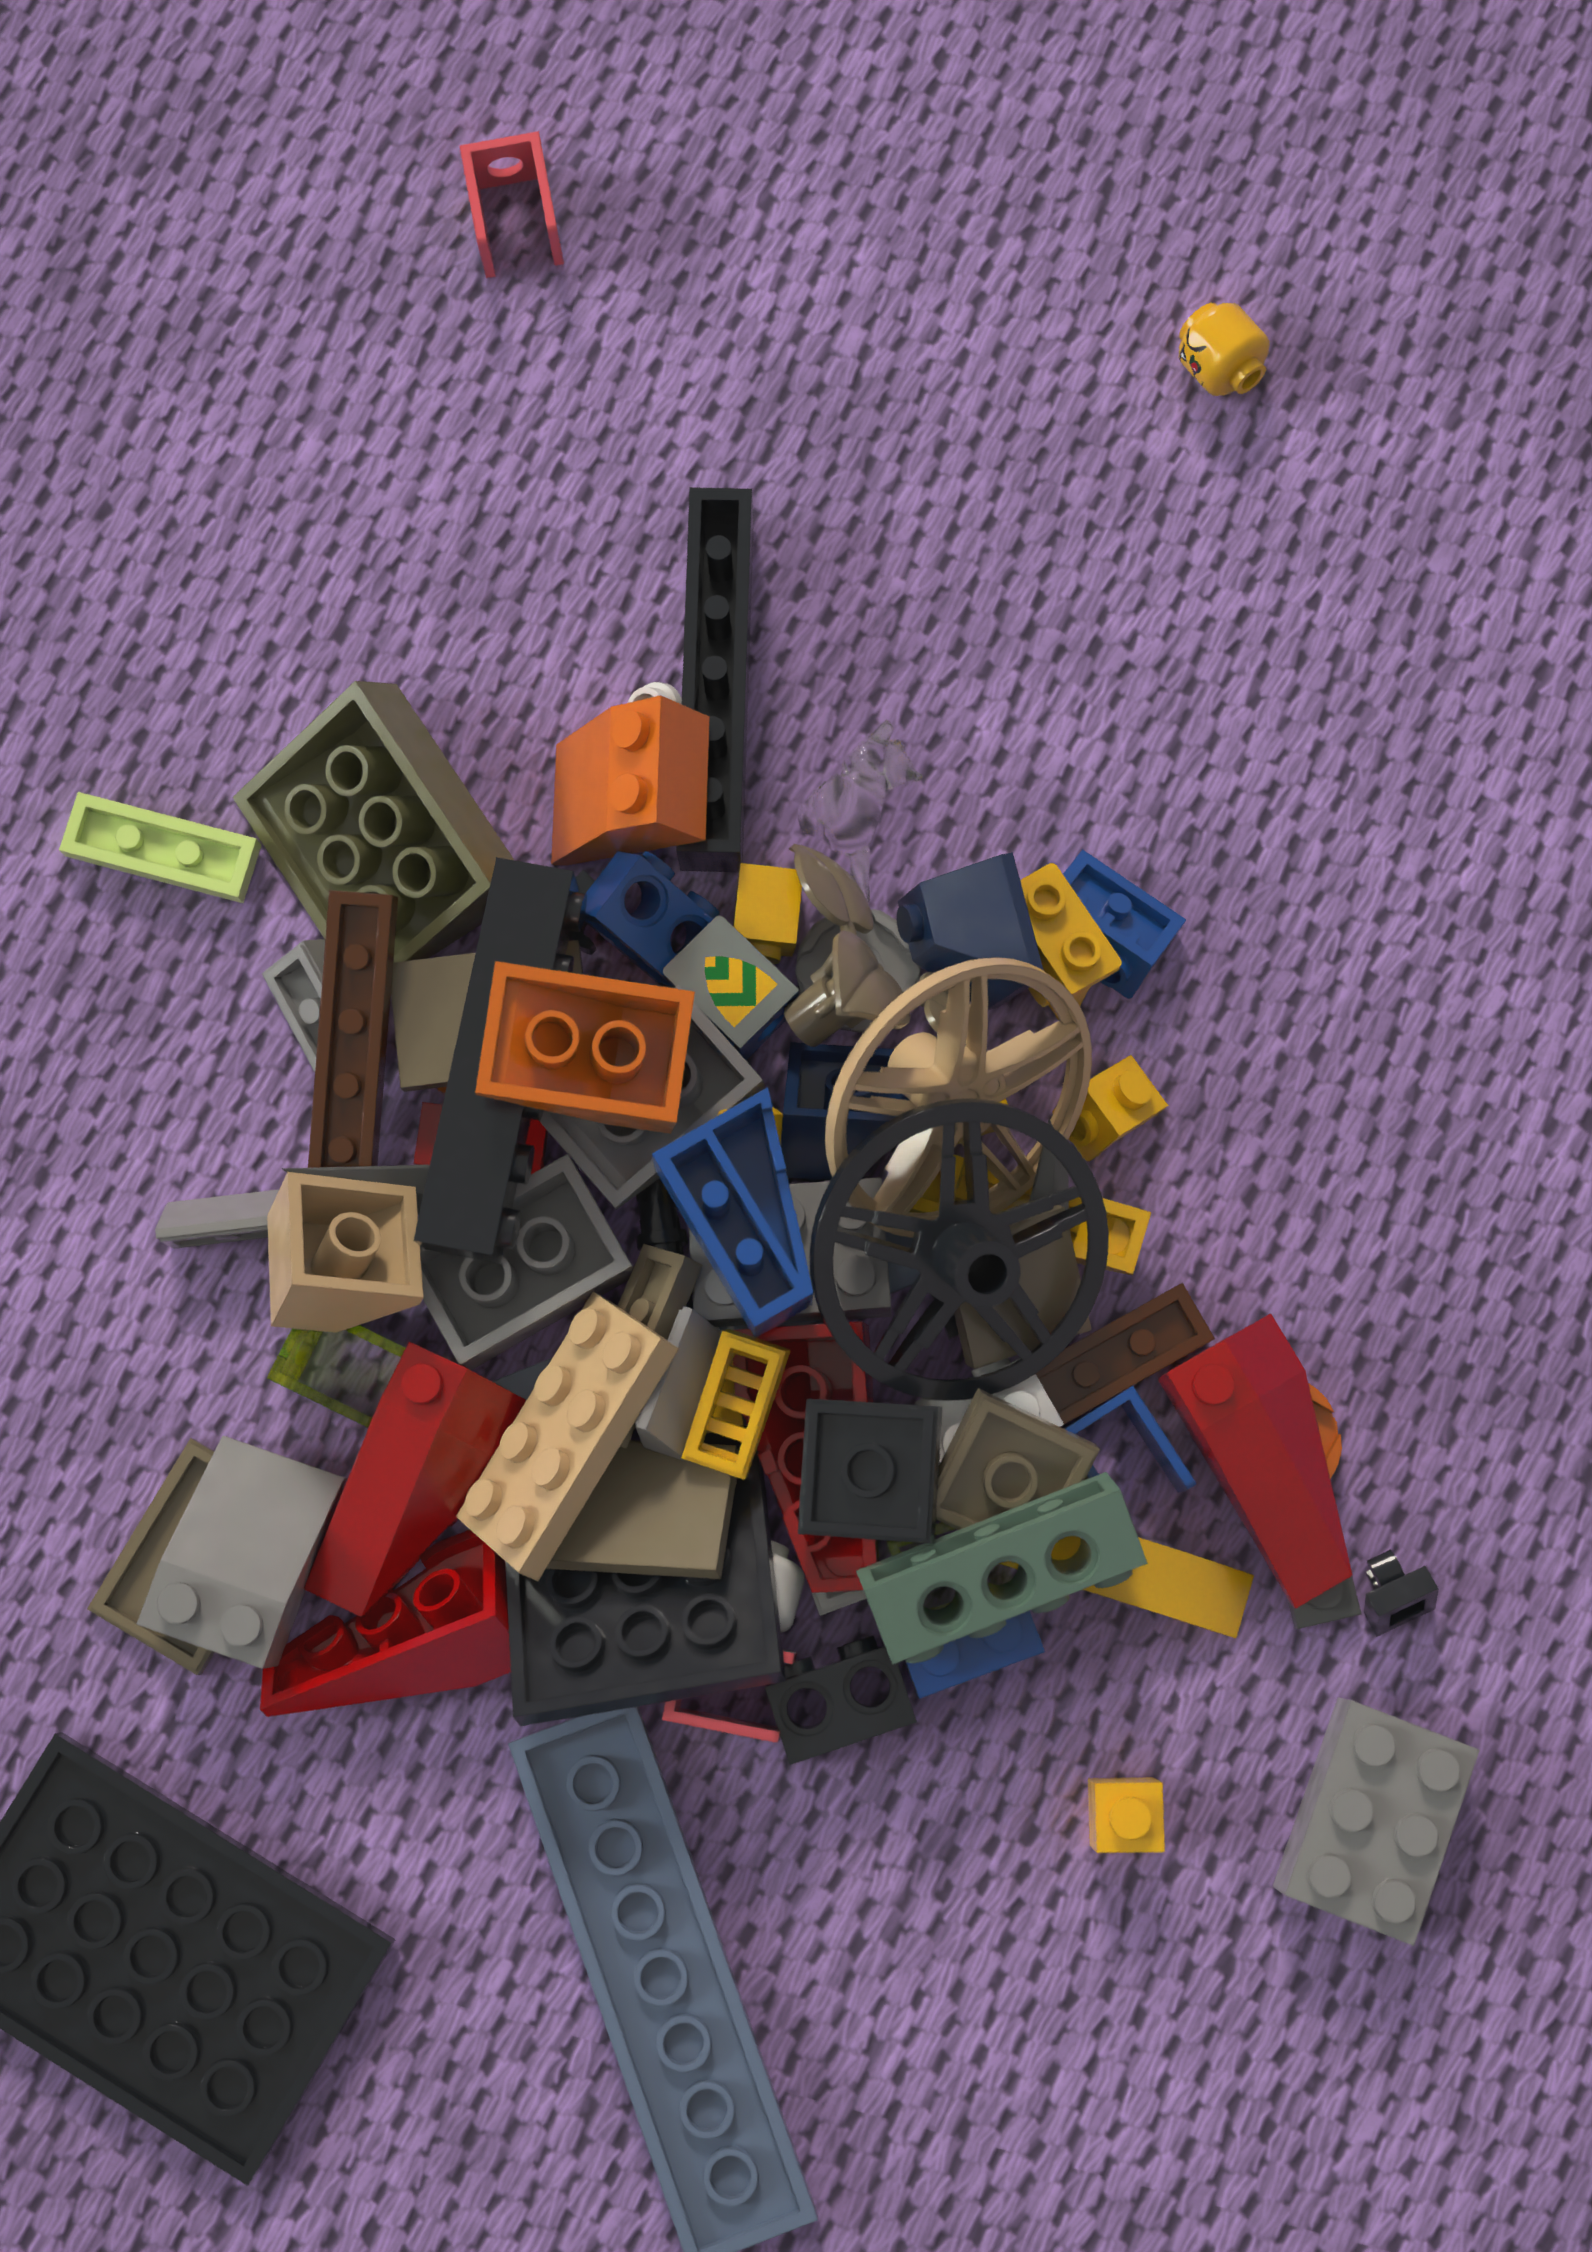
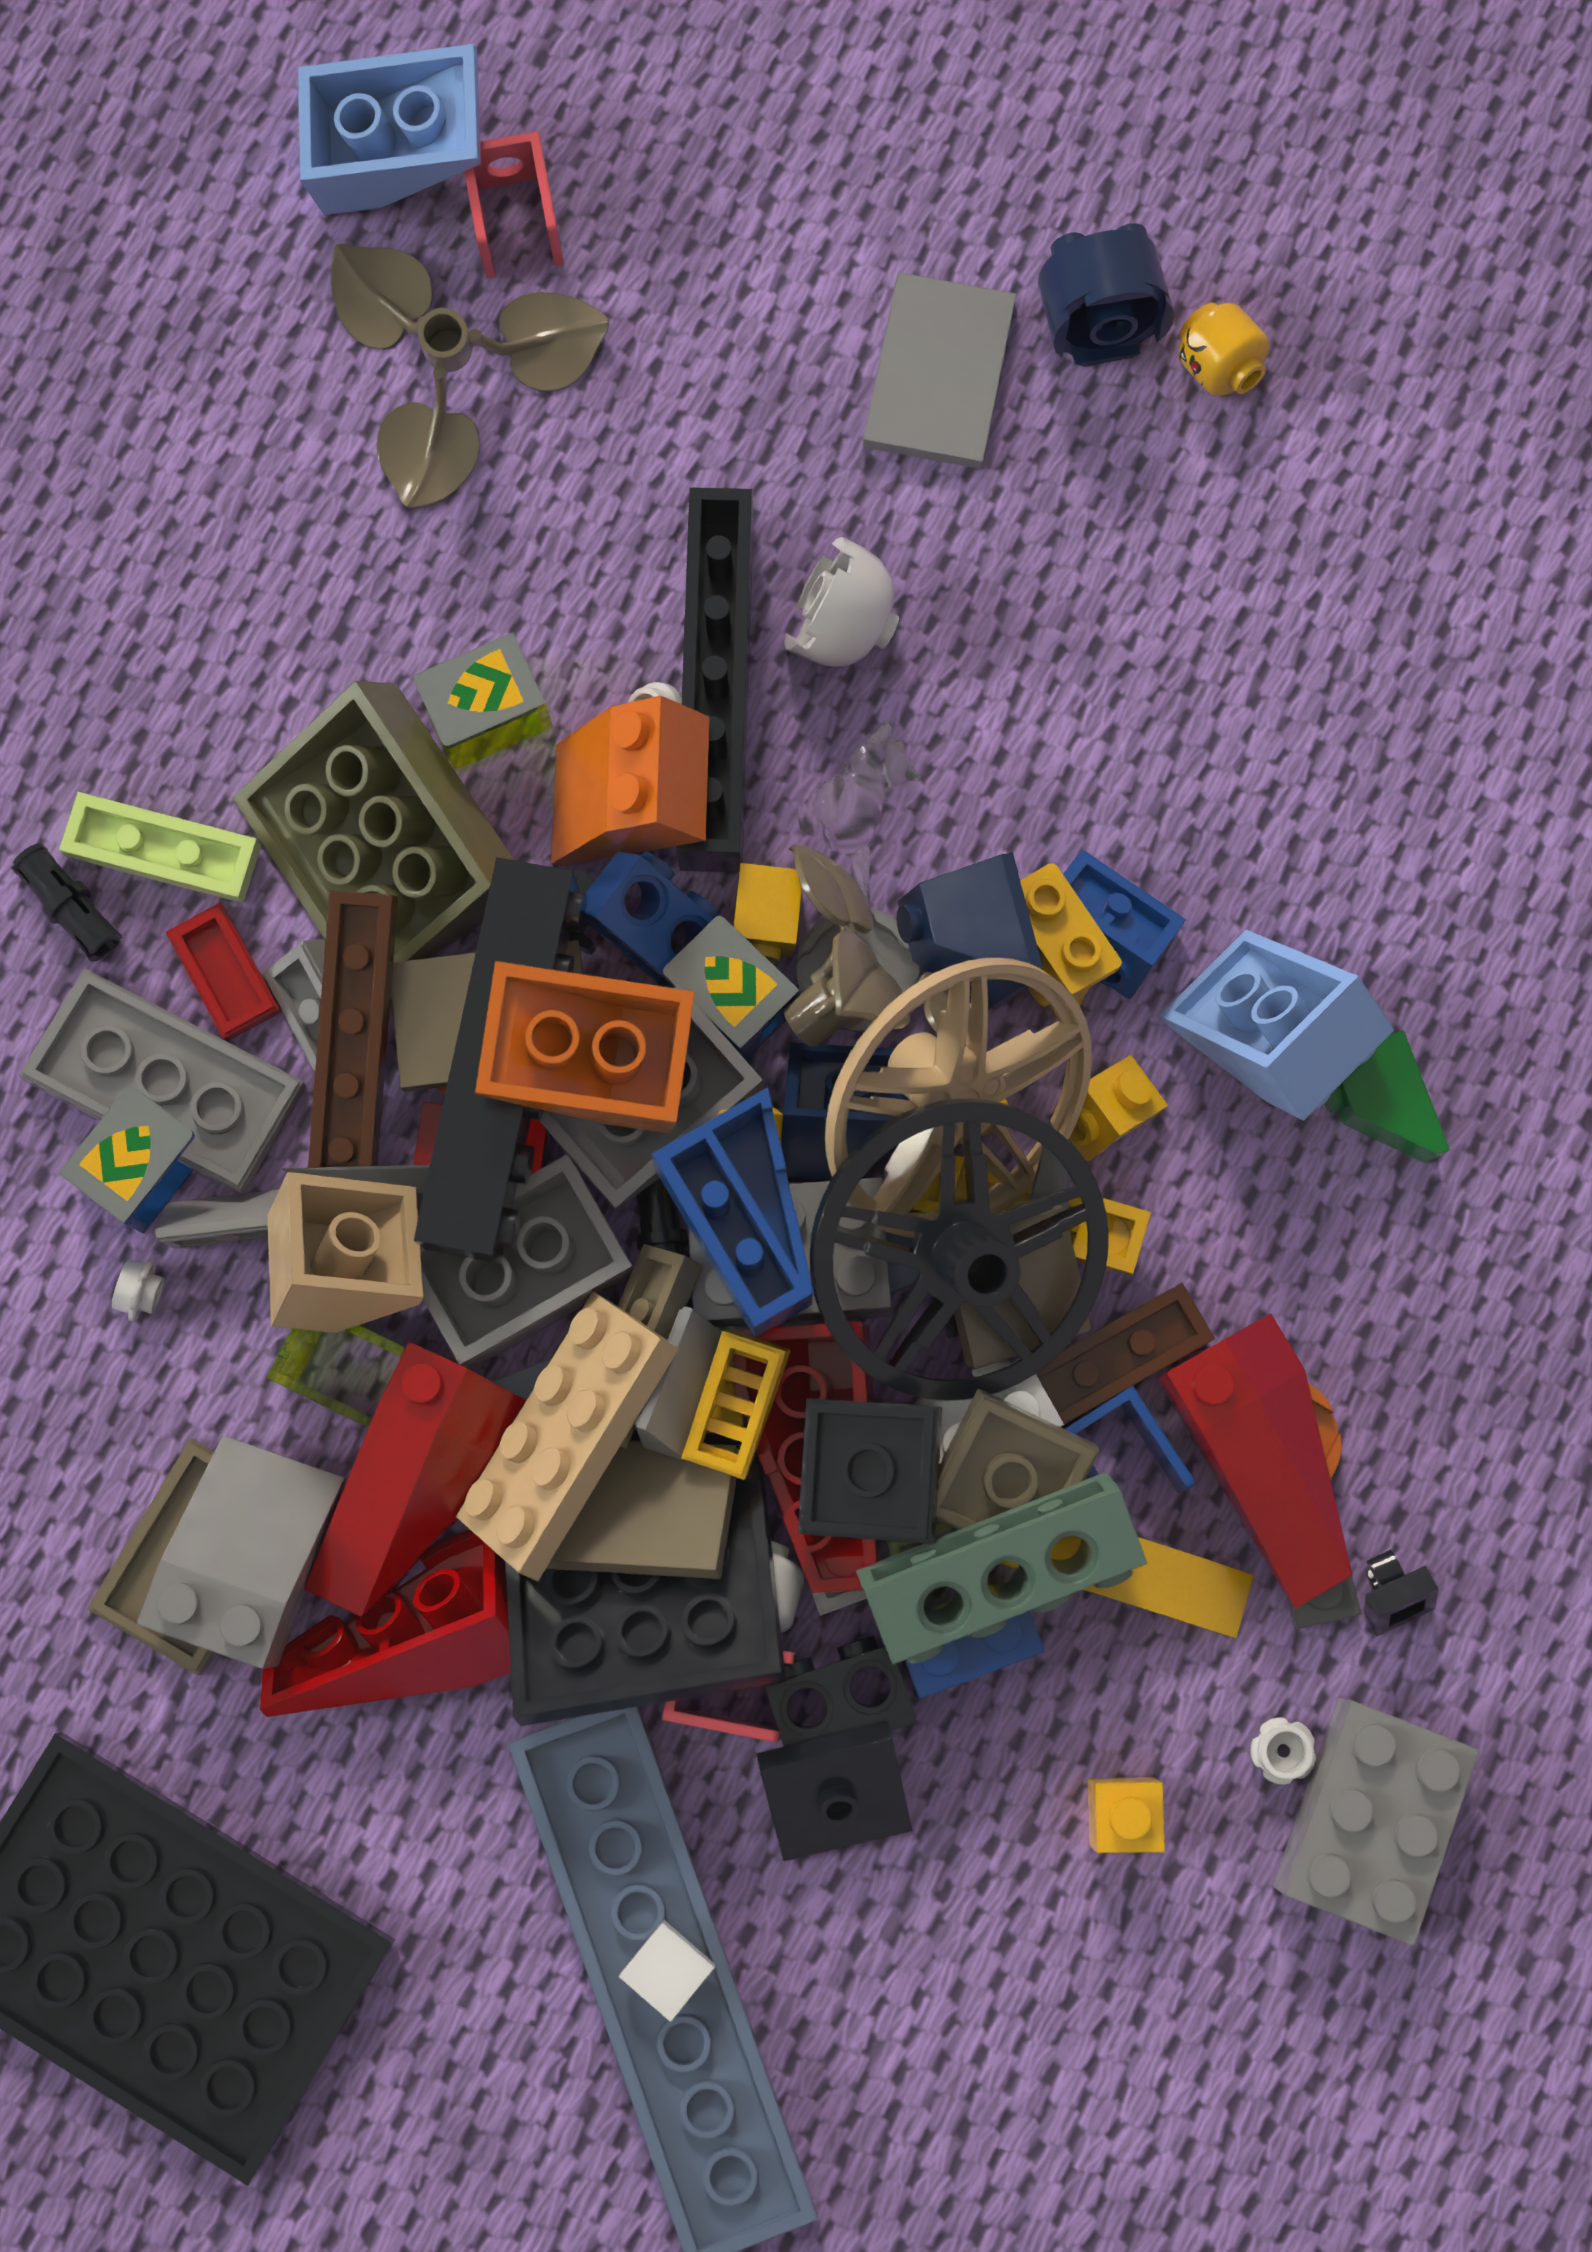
none -> black pin [11,843,122,962]
none -> light grey tile [19,969,306,1195]
none -> piece [58,1086,195,1234]
none -> white plate [112,1260,165,1322]
none -> red tile [166,902,282,1042]
none -> light blue slope [298,44,481,215]
none -> dark tan plant [331,243,609,509]
none -> piece [414,632,553,769]
none -> white tile [619,1920,715,2022]
none -> black plate [757,1722,913,1861]
none -> white cylinder [784,537,899,666]
none -> light grey tile [863,272,1016,469]
none -> dark blue brick [1038,223,1174,367]
none -> light blue slope [1159,929,1394,1121]
none -> white plate [1250,1717,1316,1785]
none -> green slope [1324,1030,1450,1163]

